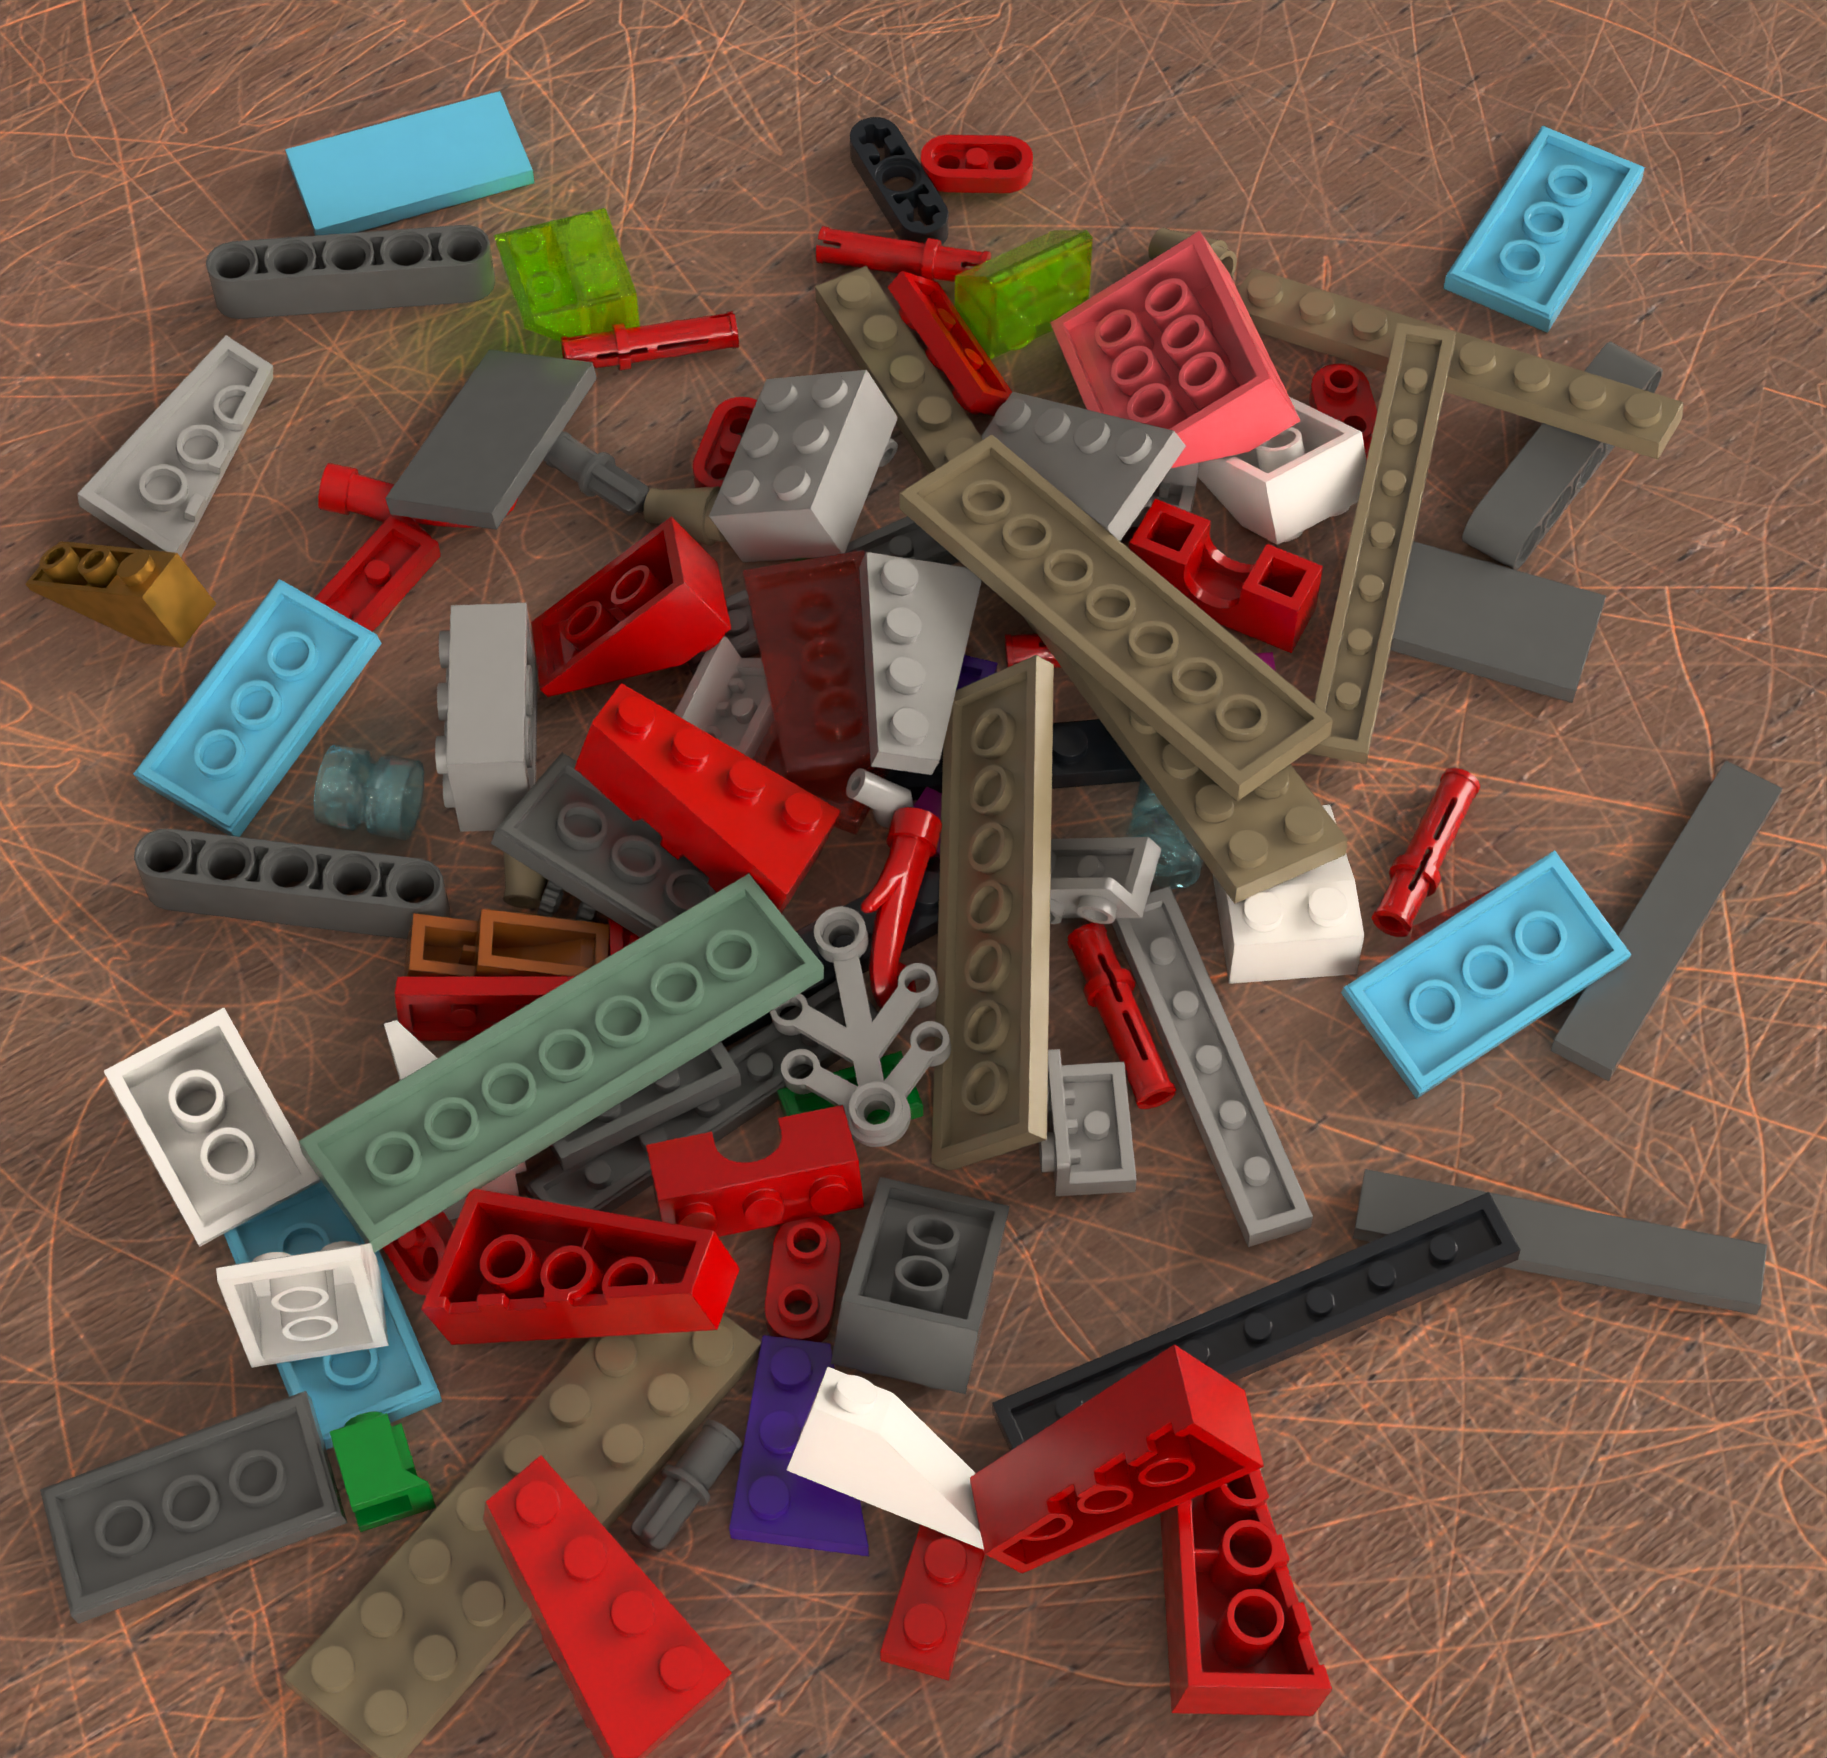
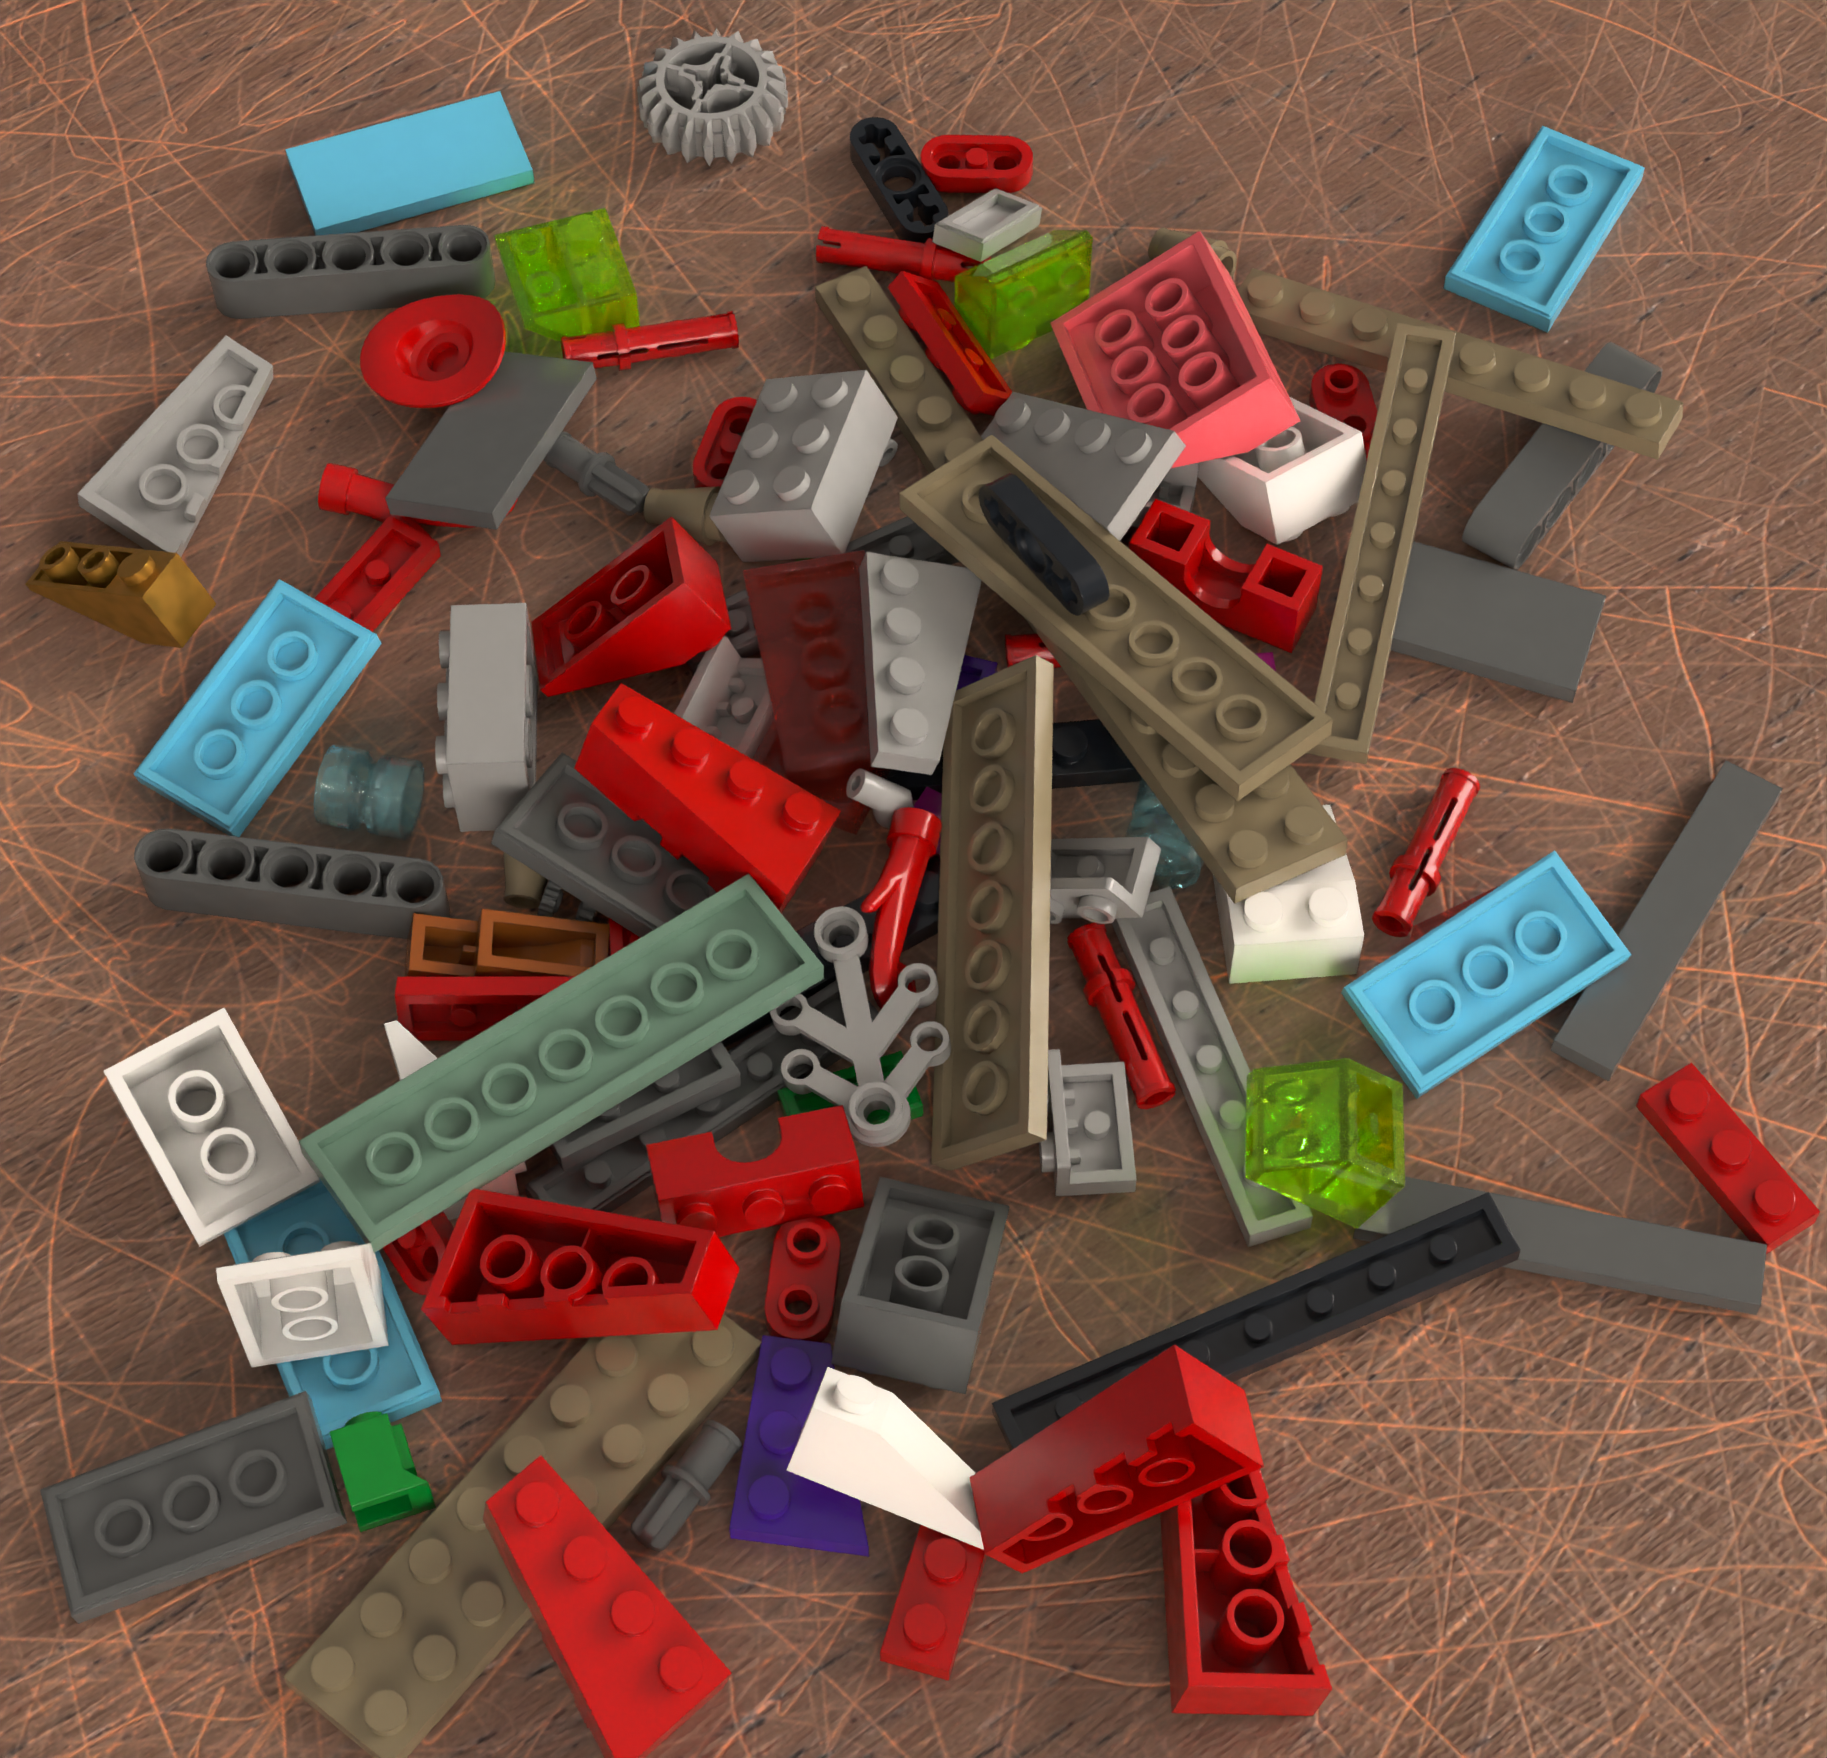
none -> red hat [360,294,506,408]
none -> light grey gear [637,28,788,166]
none -> light grey tile [932,188,1042,262]
none -> black beam [979,473,1109,616]
none -> clear neon green slope [1245,1058,1405,1229]
none -> red plate [1636,1062,1820,1254]

